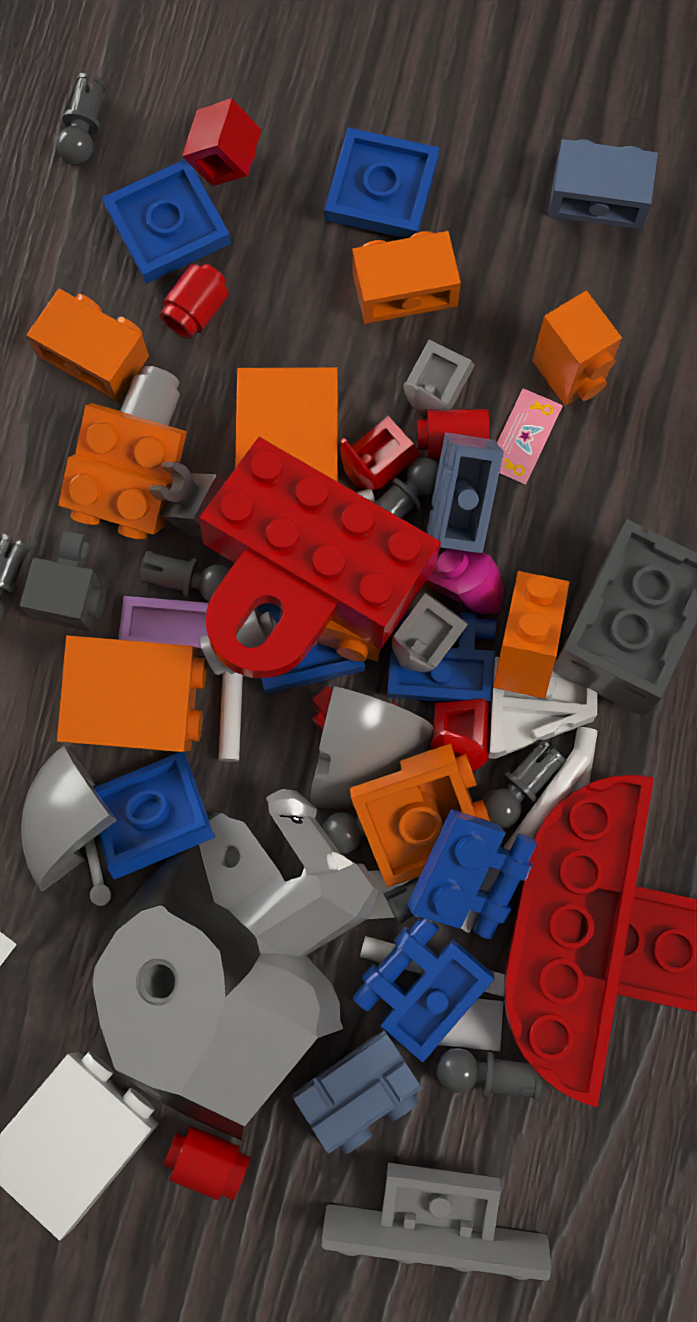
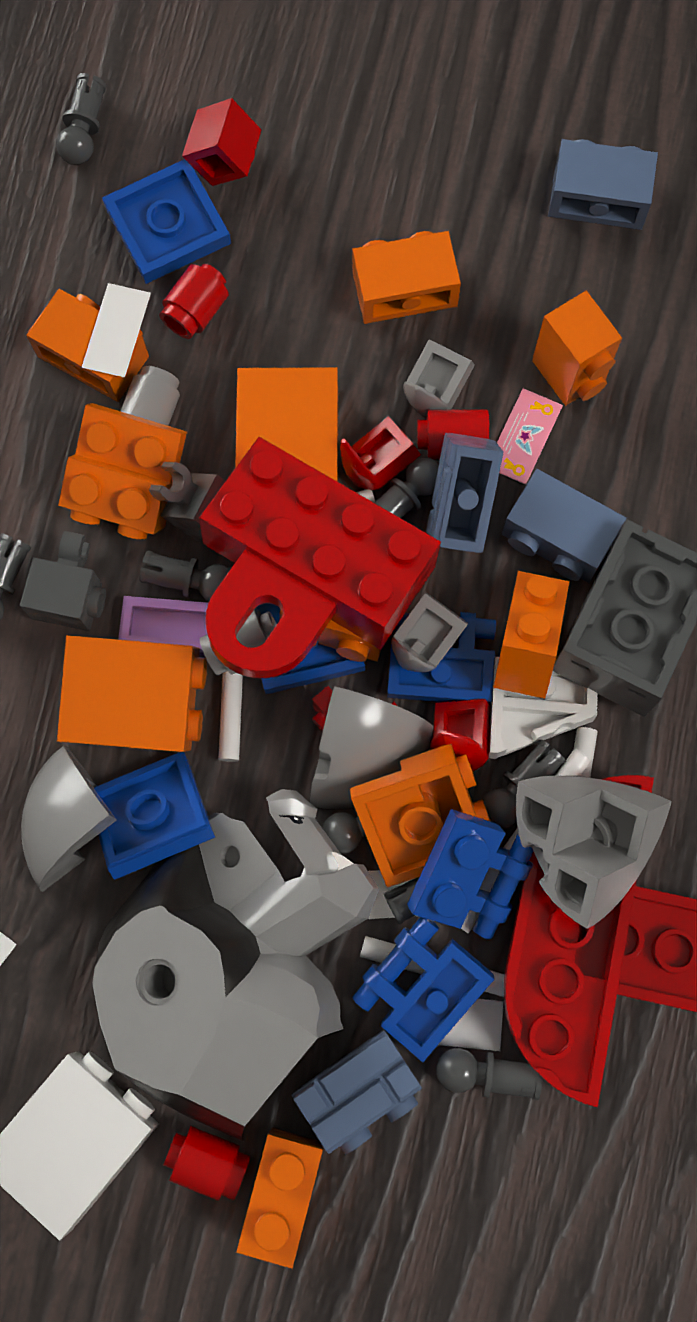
white hinge [85,838,112,906] -> none
light grey bracket [321,1163,552,1281] -> none
blue plate [324,127,440,239] -> none
dark pink plate [426,548,504,614] -> none
none -> white sticker [82,283,151,378]
none -> orange brick [236,1128,324,1269]
none -> sand blue brick [502,468,626,583]
none -> light grey brick [516,776,672,929]

